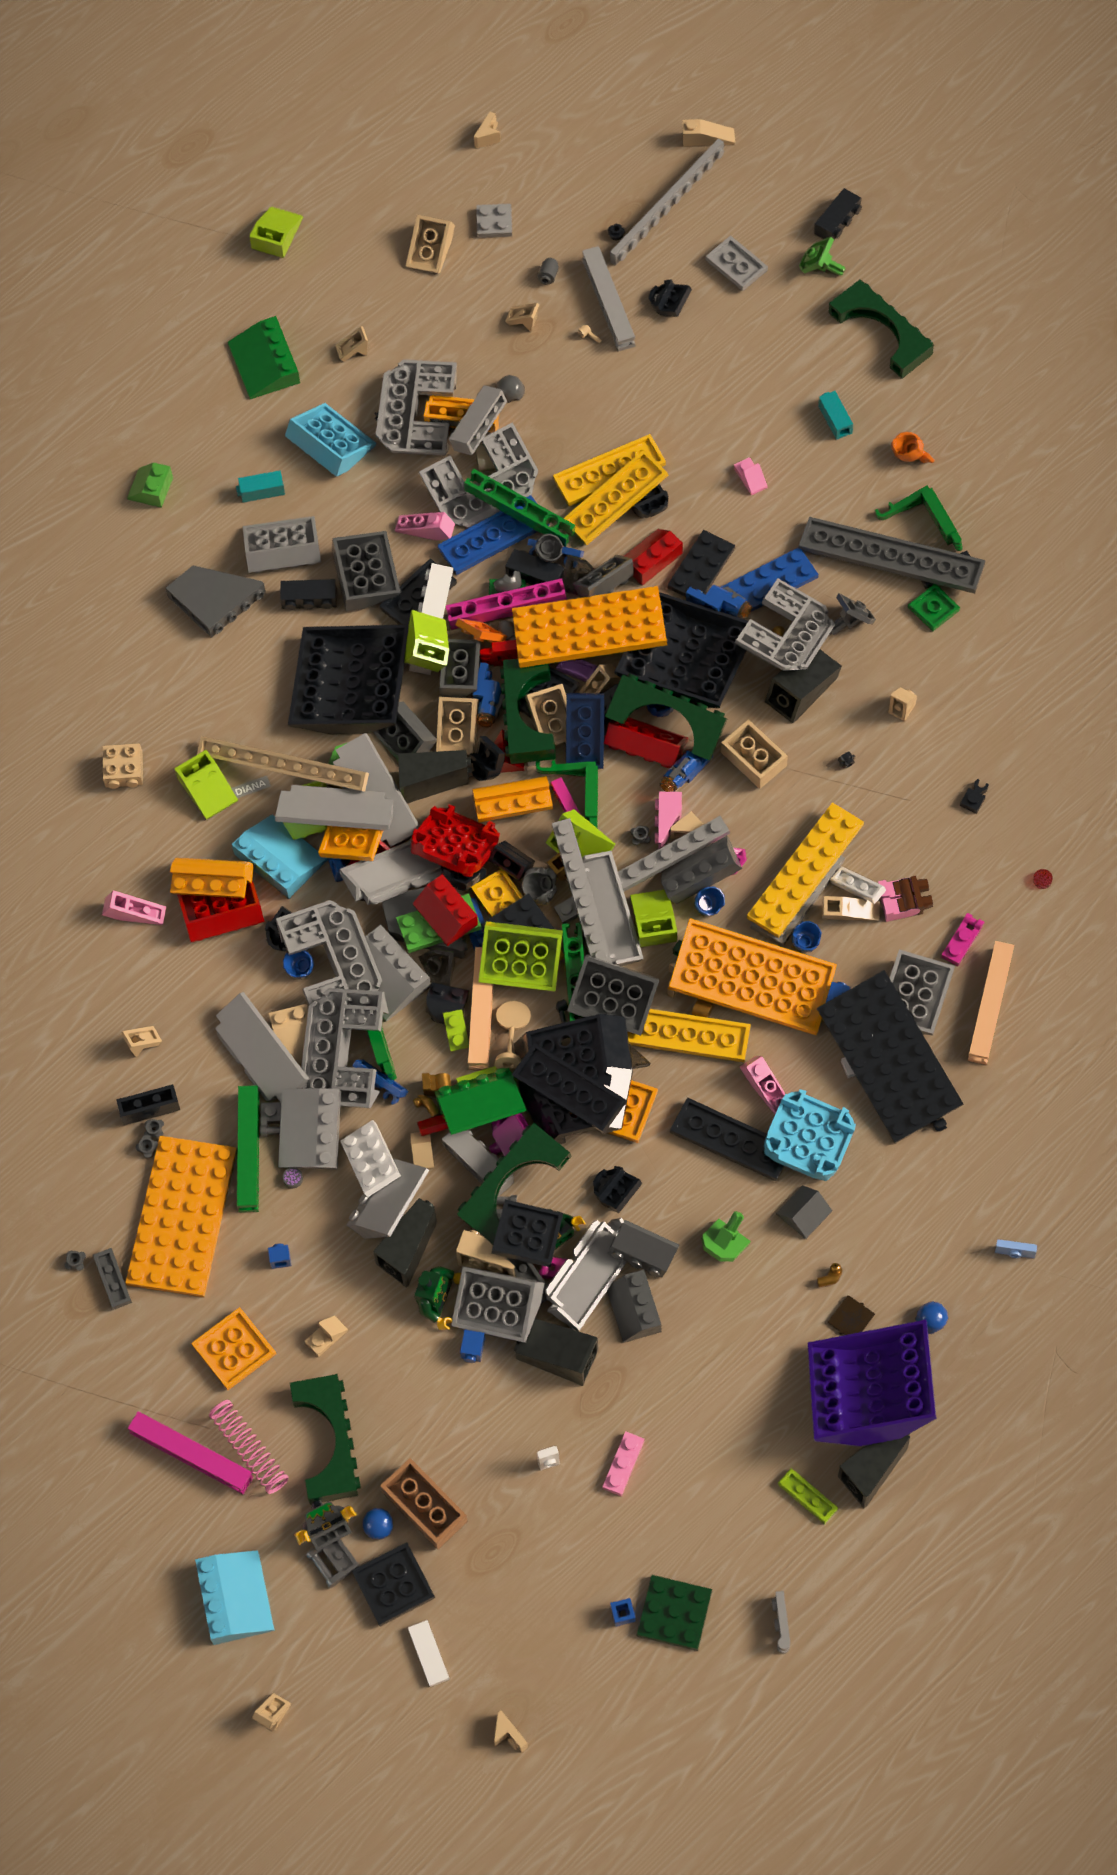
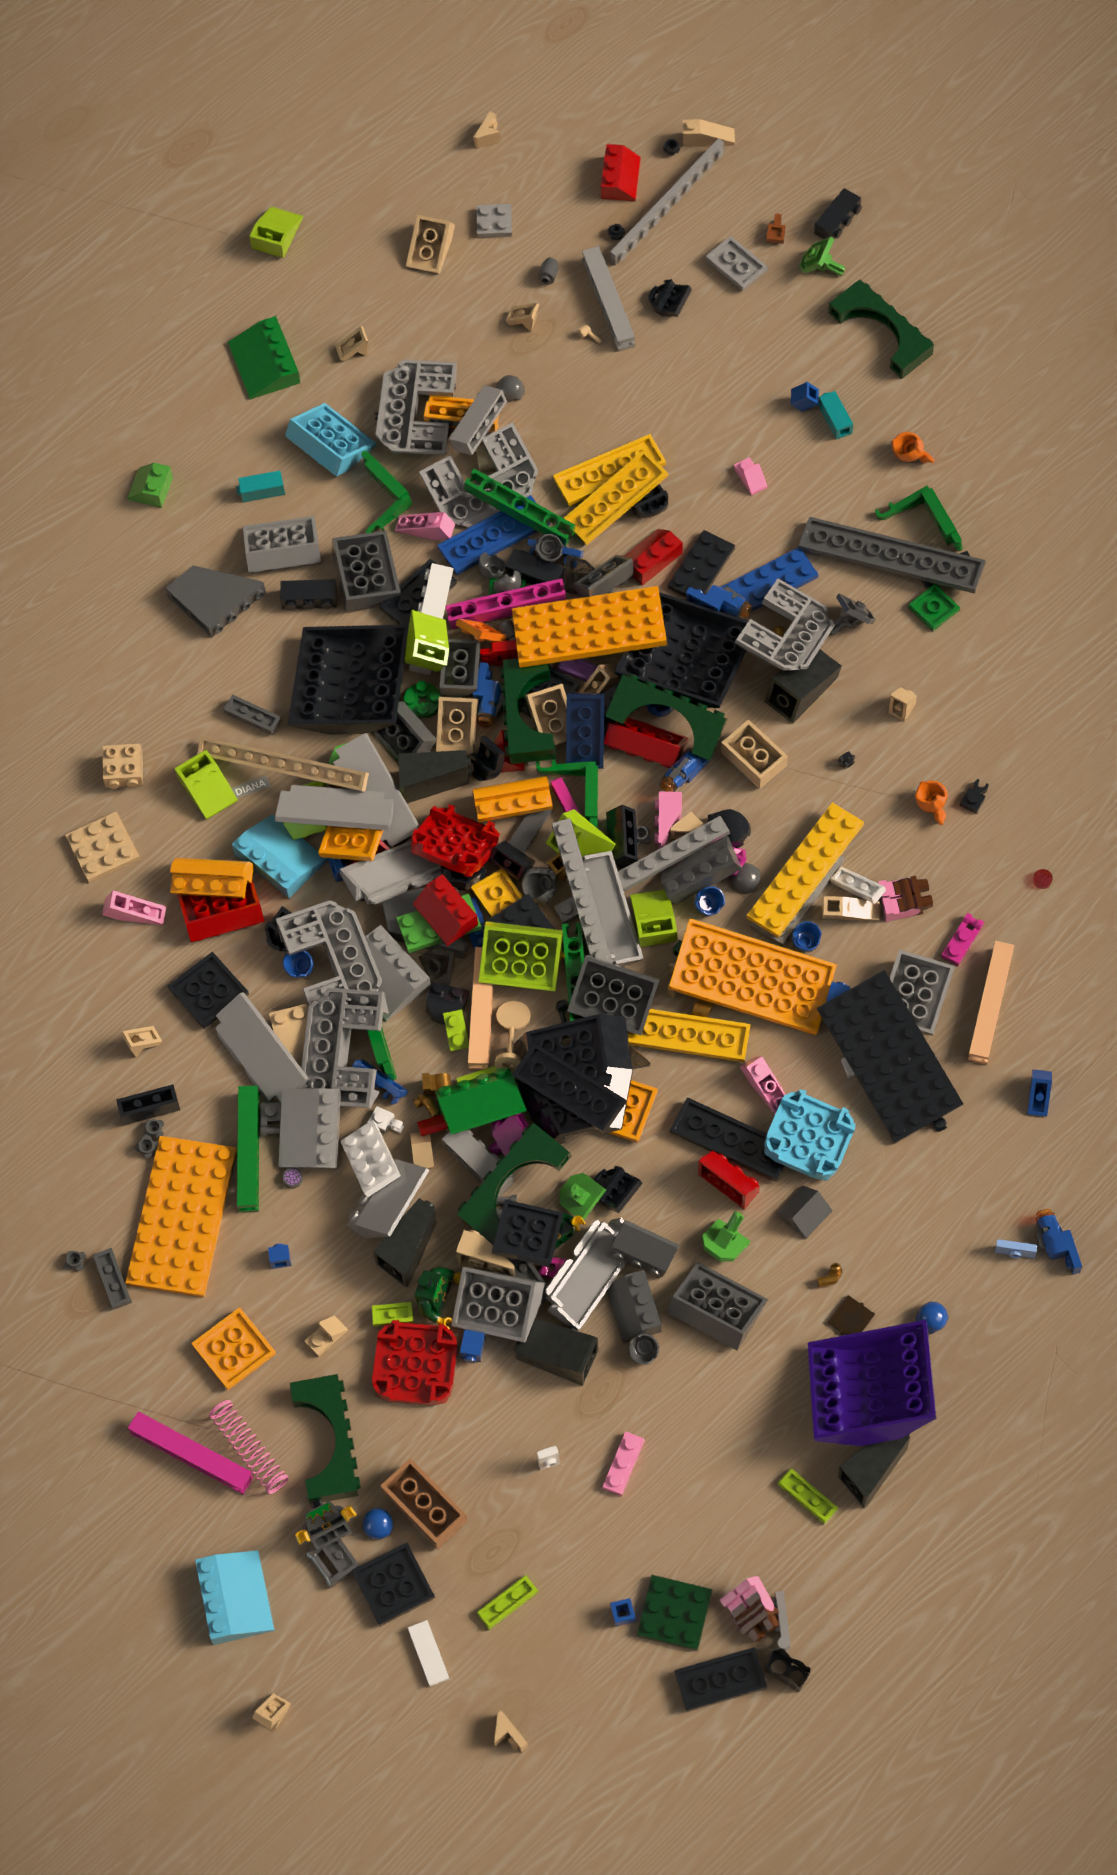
none -> tan plate [65,811,141,883]
none -> black plate [167,951,249,1029]
none -> dark grey plate [223,694,281,735]
none -> green hinge [361,450,413,533]
none -> white plate [368,1106,404,1134]
none -> lime plate [372,1302,414,1327]
none -> red plate [372,1320,458,1406]
none -> green plate [404,681,441,719]
none -> lime tile [476,1575,539,1630]
none -> dark grey hair [478,552,506,579]
none -> dark grey tile [508,810,552,854]
none -> bright green piece [559,1173,606,1220]
none -> red slope [601,144,641,202]
none -> black brick [606,805,638,868]
none -> dark grey hair [629,1333,659,1365]
none -> black plate [663,139,680,156]
none -> dark grey slope [667,1262,768,1350]
none -> black plate [674,1647,767,1712]
none -> red slope [698,1151,760,1210]
none -> black slope [708,809,751,848]
none -> hips [720,1576,780,1642]
none -> dark grey hair [731,863,761,894]
none -> black piece [765,1648,811,1692]
none -> dark orange plate [766,214,786,244]
none -> blue brick [790,382,819,412]
none -> orange hair [915,780,948,825]
none -> blue slope [1027,1069,1052,1117]
none -> blue plate [1036,1208,1082,1275]

